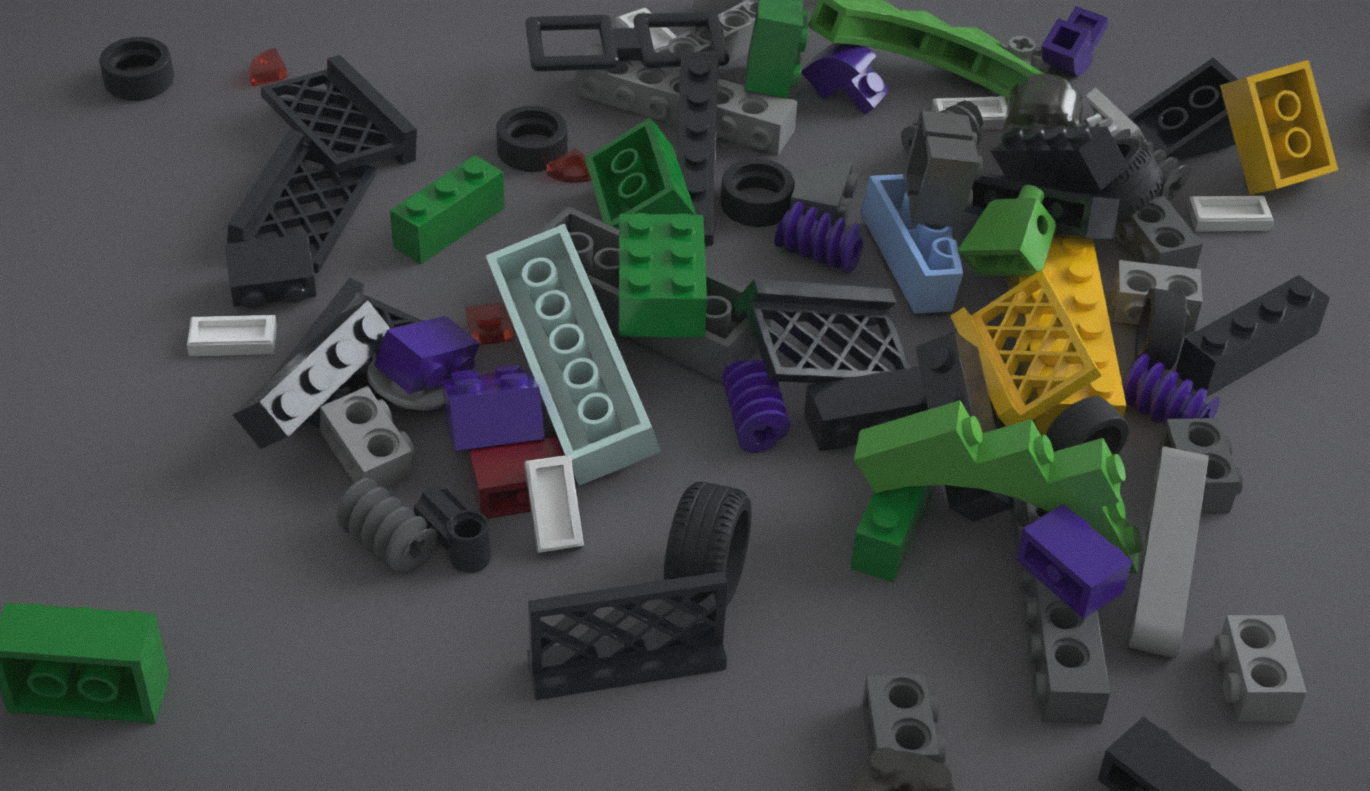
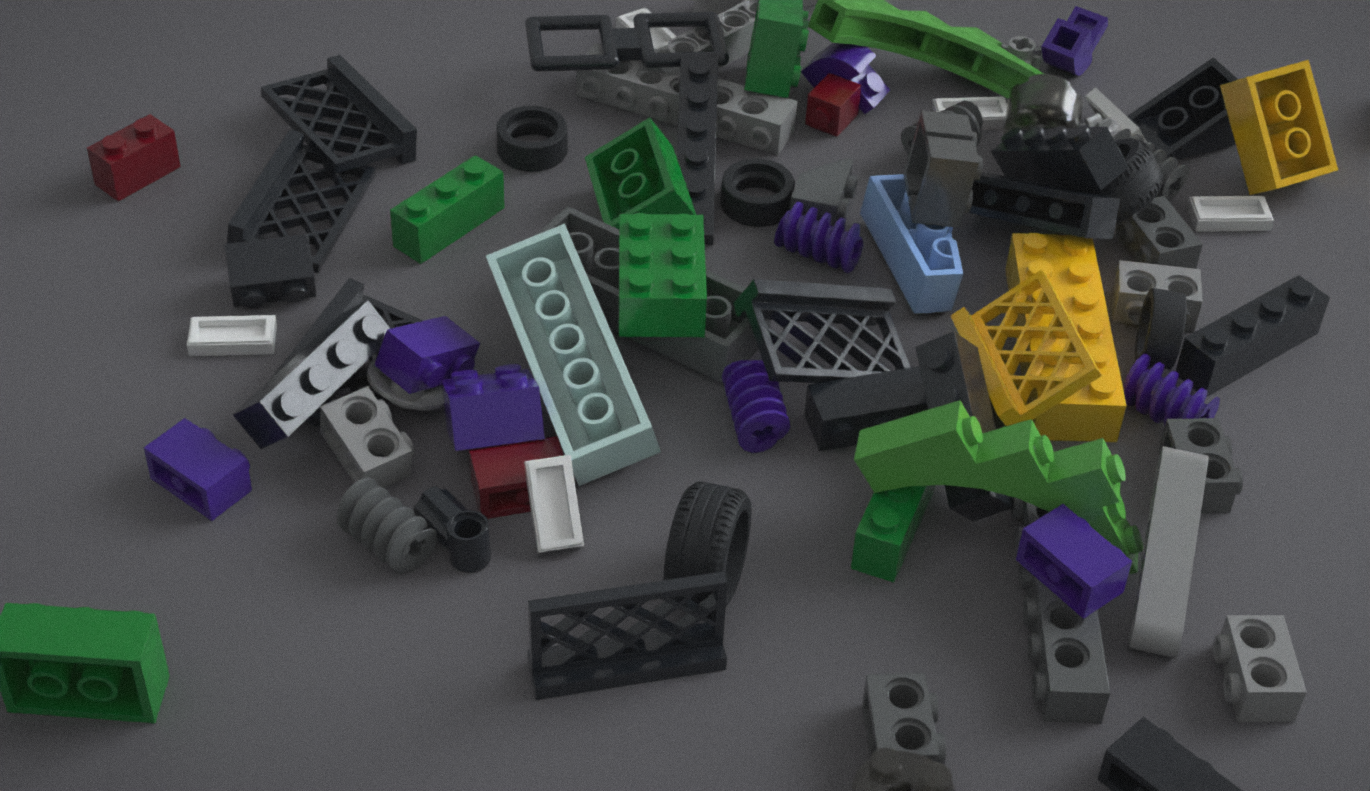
black tyre [99,37,174,100] -> none
clear red tile [249,48,287,86] -> none
clear red plate [465,302,513,345] -> none
clear red tile [547,149,591,183] -> none
bright green torso [958,185,1056,276] -> none
black tyre [1045,396,1129,455] -> none
none -> dark red brick [87,114,181,202]
none -> dark purple brick [143,418,252,521]
none -> dark red brick [805,73,861,137]

